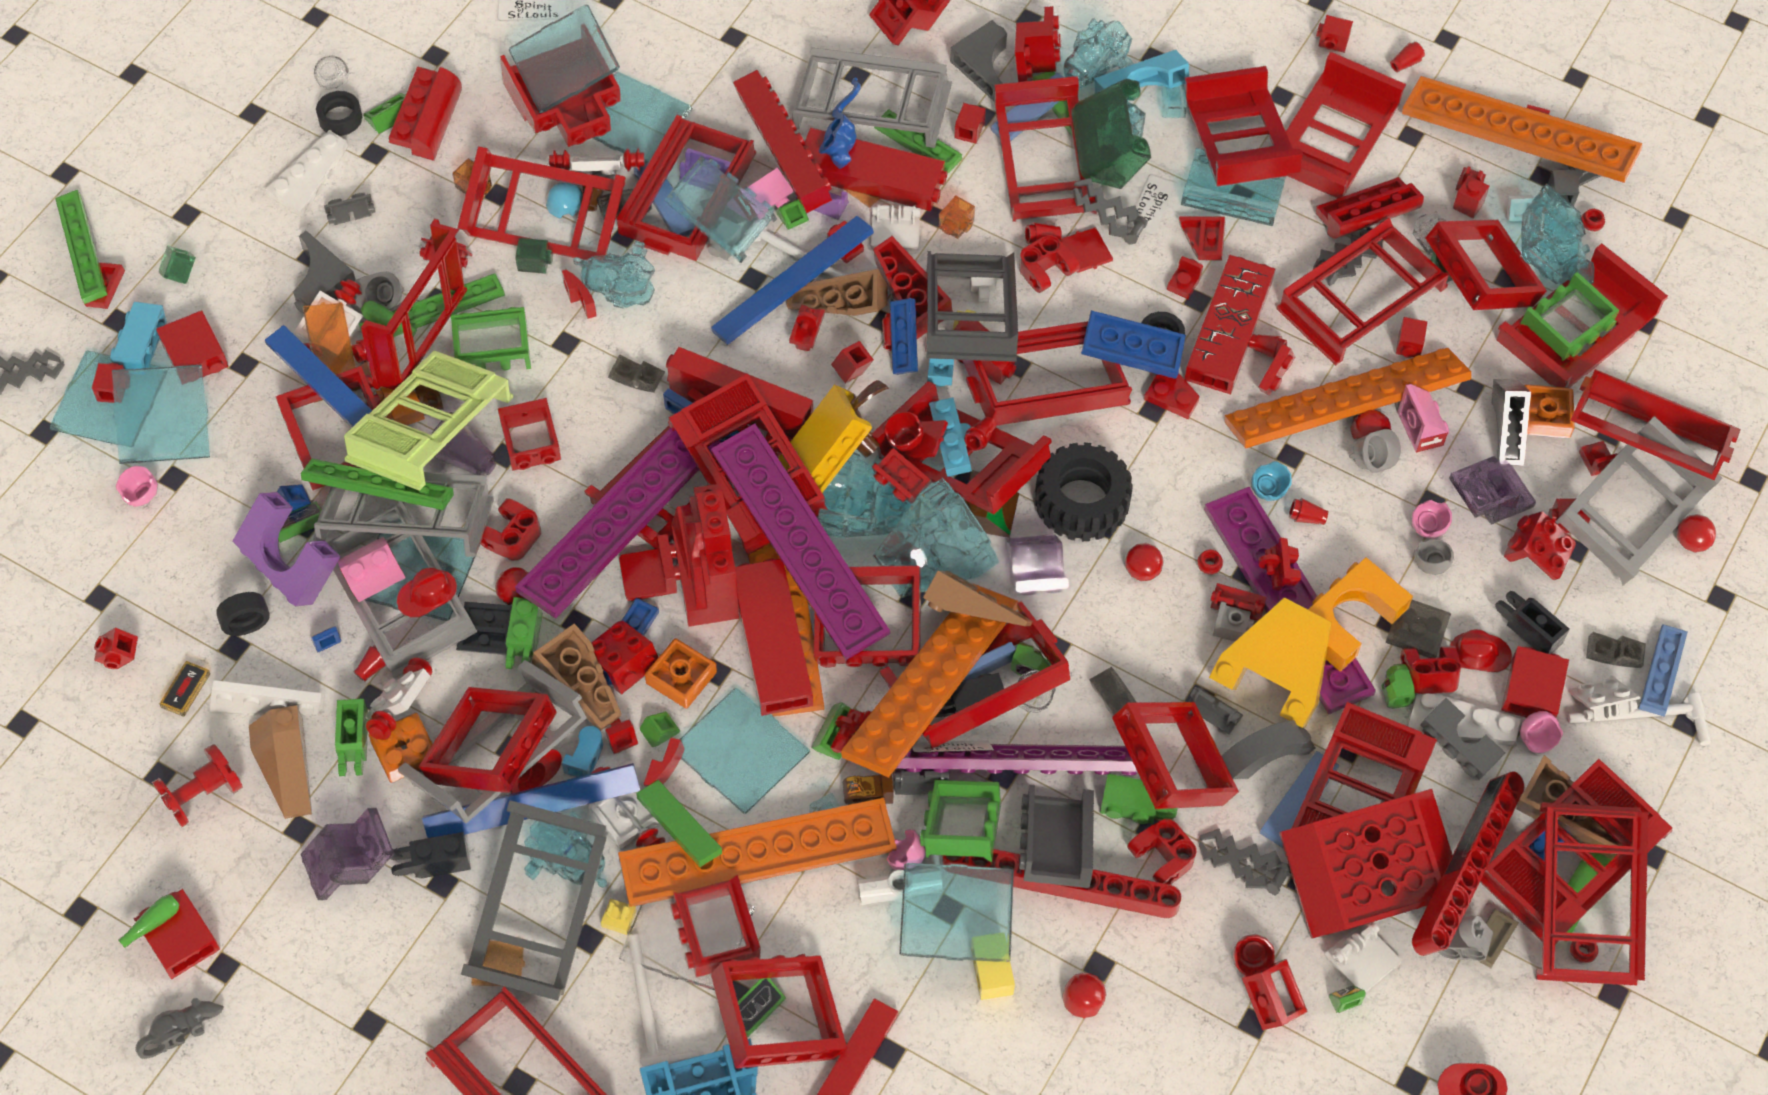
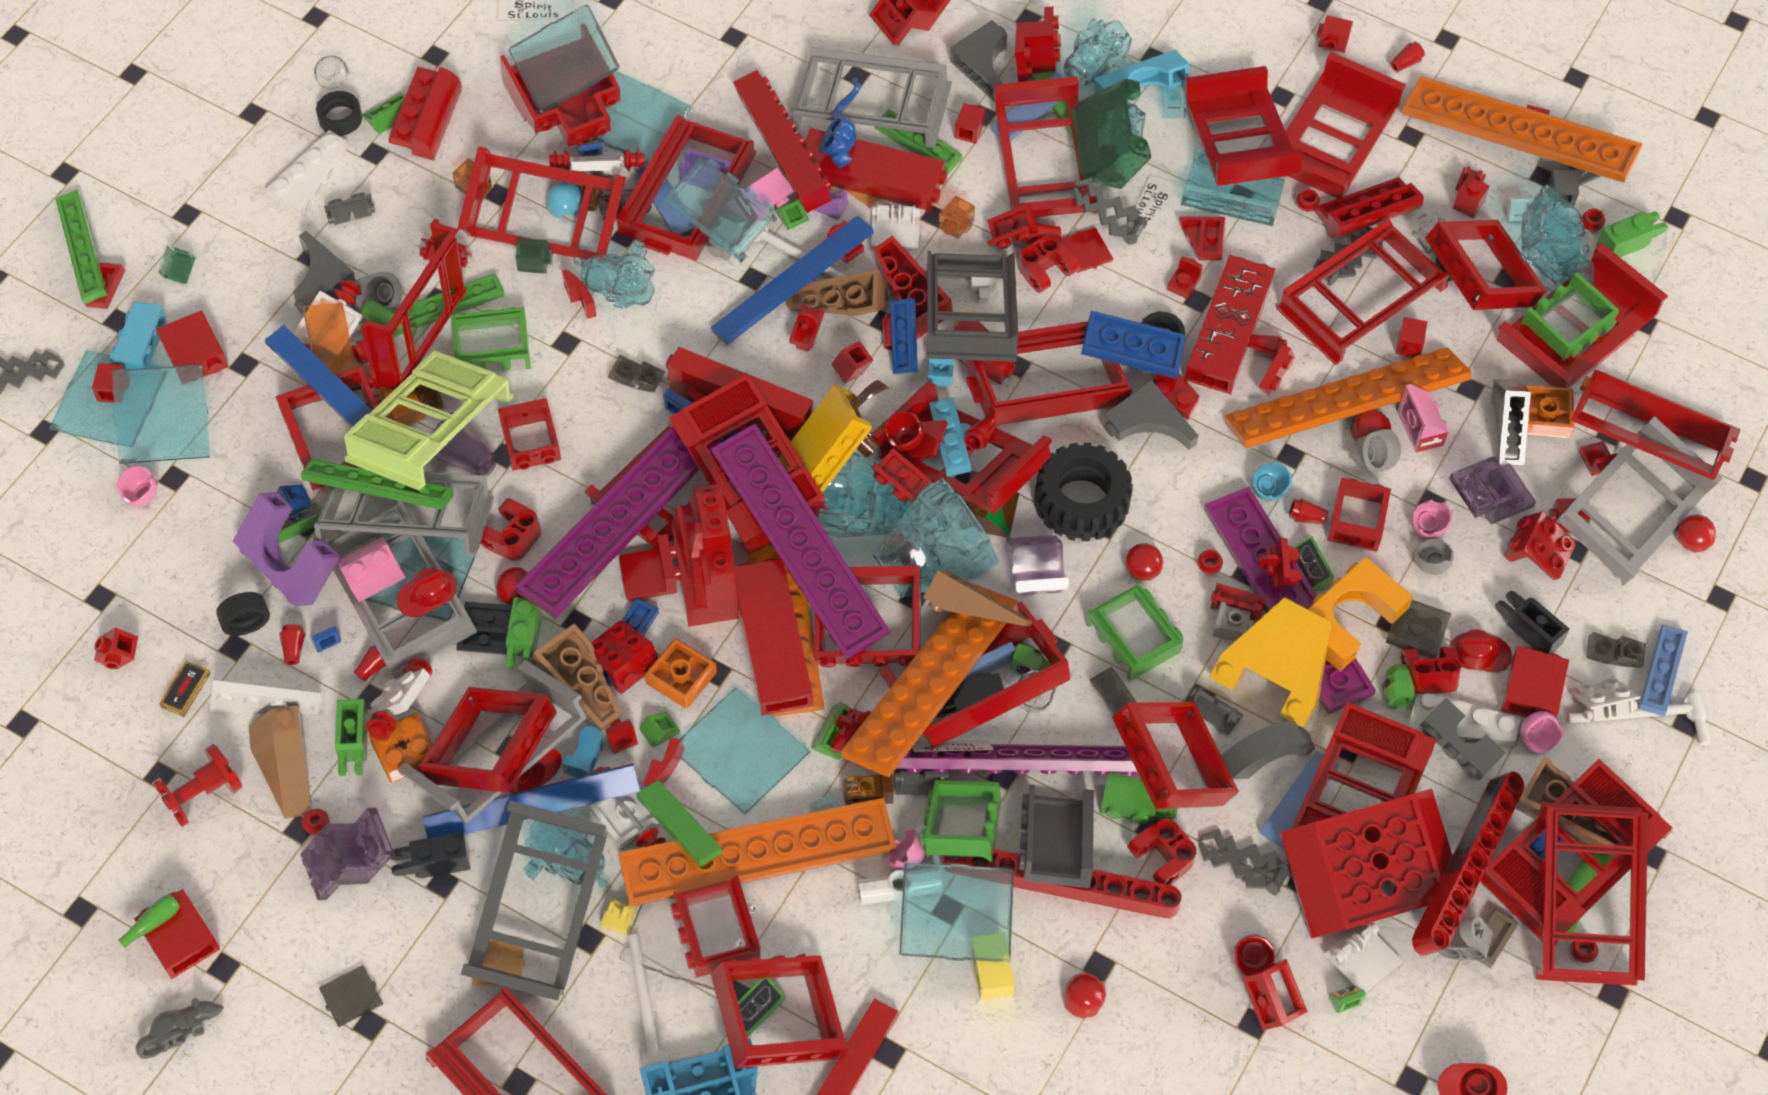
none -> red cone [279,624,306,665]
none -> red plate [302,809,330,835]
none -> clear smoke piece [319,965,383,1028]
none -> blue slope [577,138,603,156]
none -> red bracket [987,204,1039,250]
none -> window [1086,582,1184,681]
none -> dark grey arch [1103,380,1199,450]
none -> slope [1294,536,1334,591]
none -> red plate [1296,189,1320,212]
none -> red window [1327,477,1391,552]
none -> bright green hinge [1596,211,1668,258]

